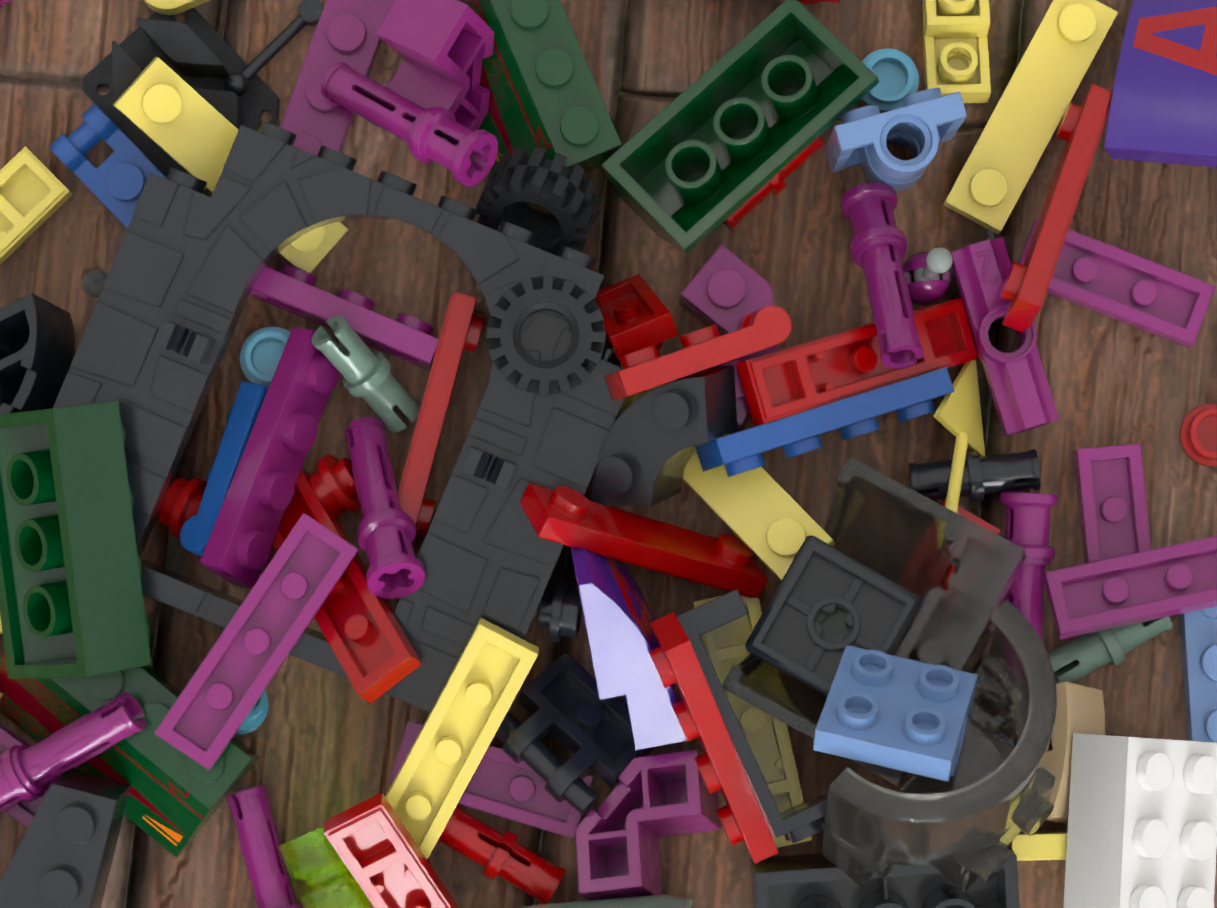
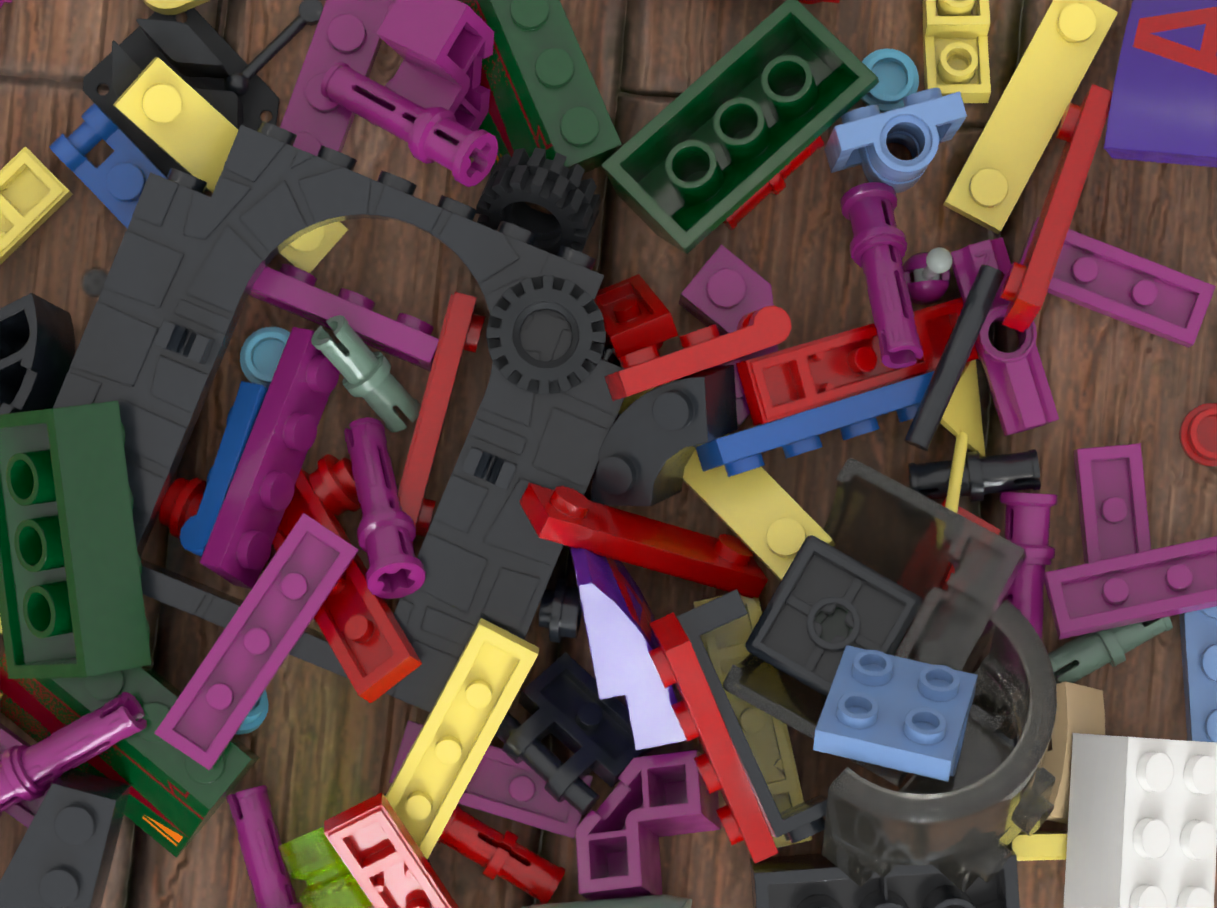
none -> black bar [904,265,1005,451]

